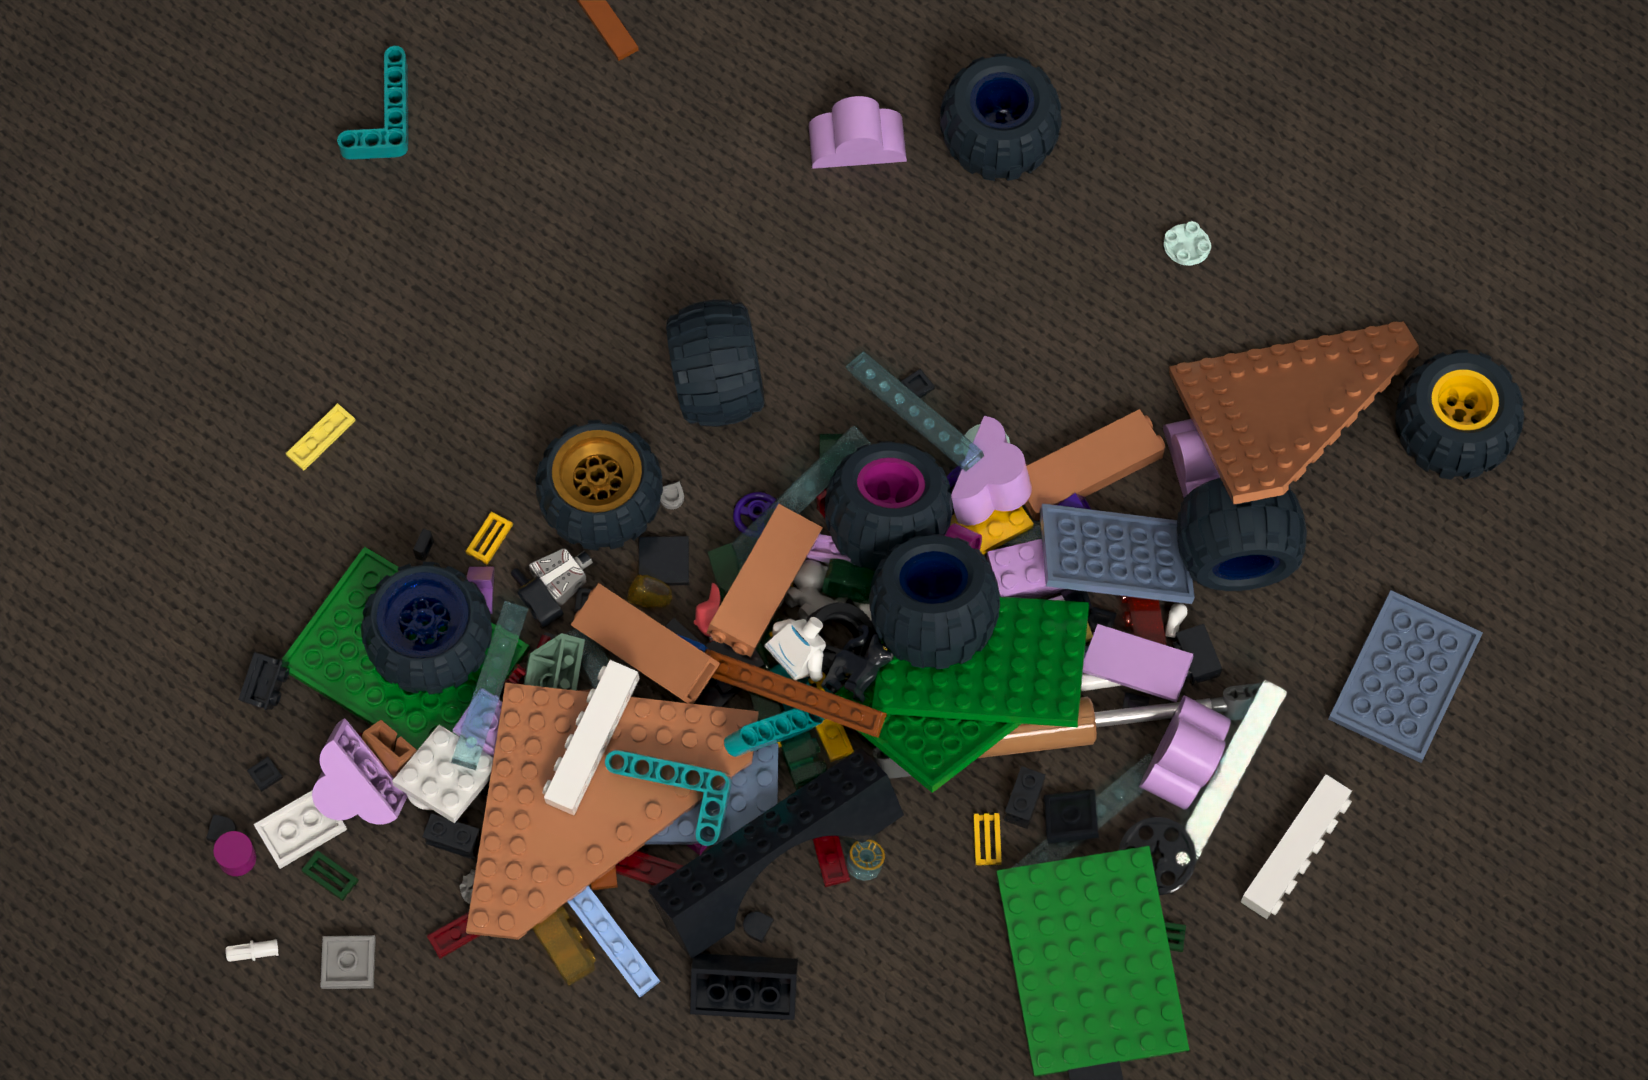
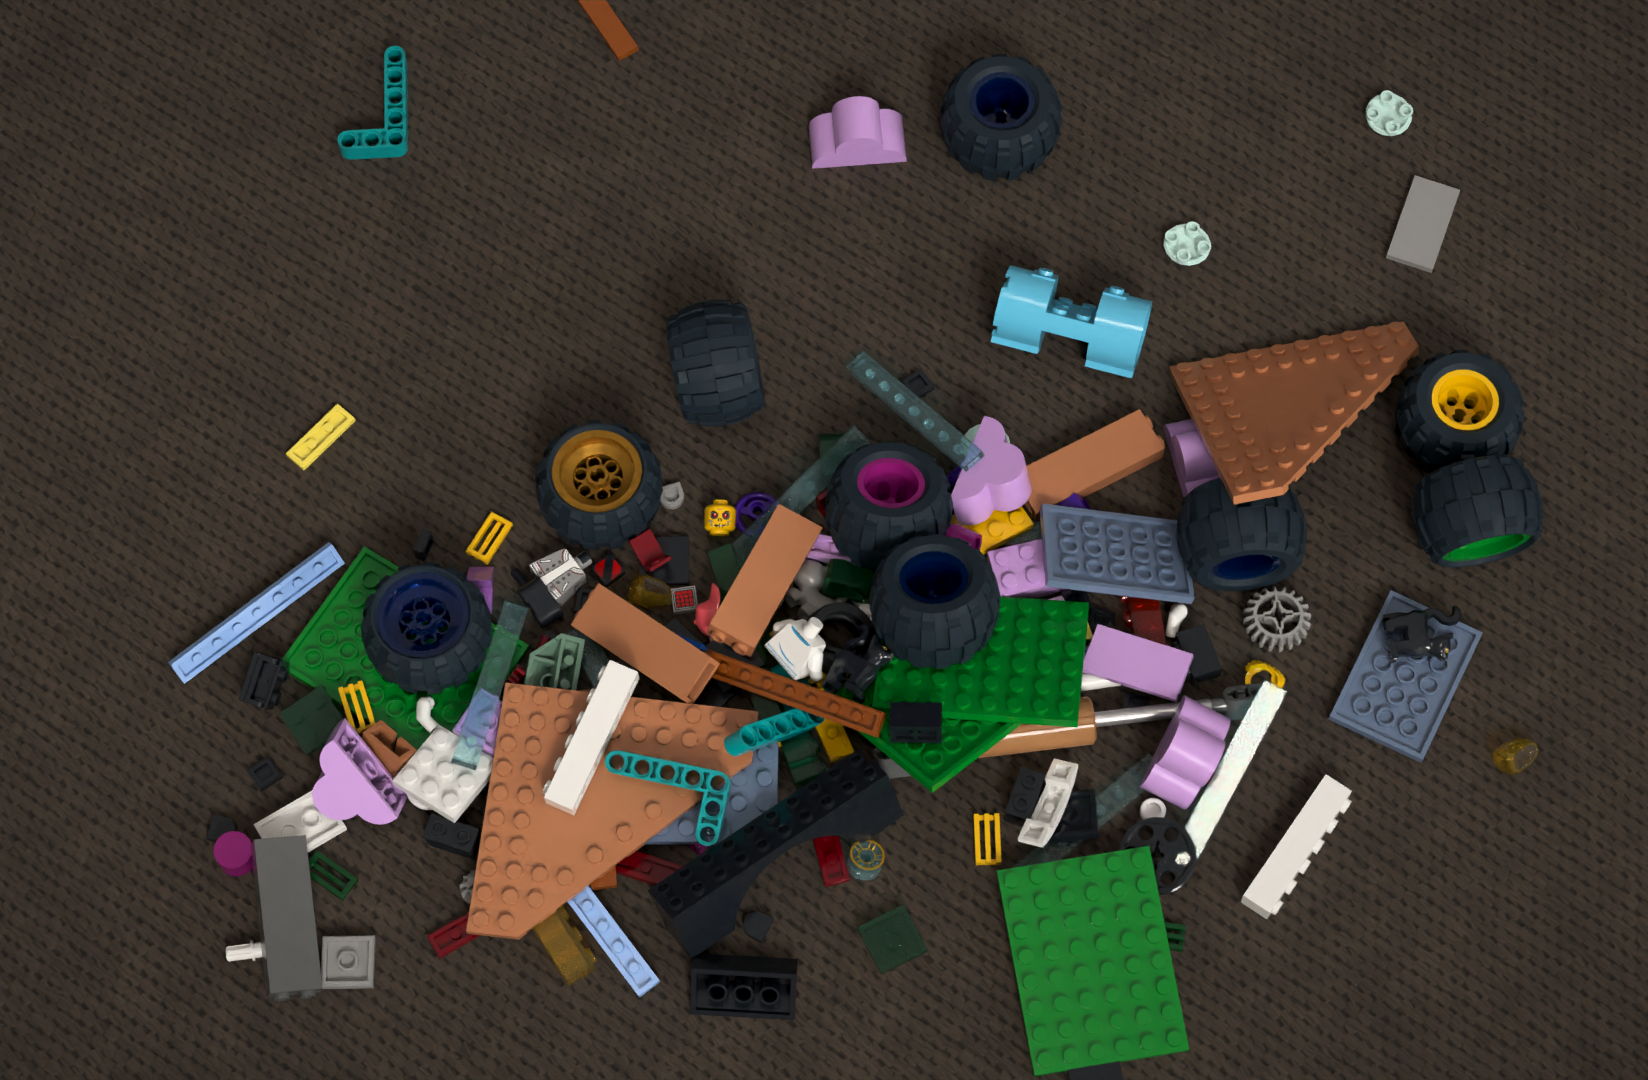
none -> light blue plate [168,542,345,684]
none -> dark grey brick [251,835,322,1001]
none -> clear green plate [280,685,344,756]
none -> yellow tile [338,680,376,734]
none -> white arm [416,696,439,734]
none -> black tile [591,553,626,588]
none -> dark red bracket [628,529,672,572]
none -> tile [671,586,698,615]
none -> yellow head [704,500,736,536]
none -> clear green plate [857,905,927,975]
none -> black hinge [889,701,943,743]
none -> medium azure cylinder [991,265,1152,378]
none -> white slope [1018,758,1078,847]
none -> white tile [1140,798,1166,820]
none -> light grey gear [1243,585,1311,653]
none -> yellow piece [1245,660,1285,694]
none -> light aqua dish [1365,90,1413,136]
none -> black animal [1382,606,1462,663]
none -> light grey tile [1386,175,1460,273]
none -> black wheel [1412,455,1543,568]
none -> clear yellow rock [1492,738,1538,775]

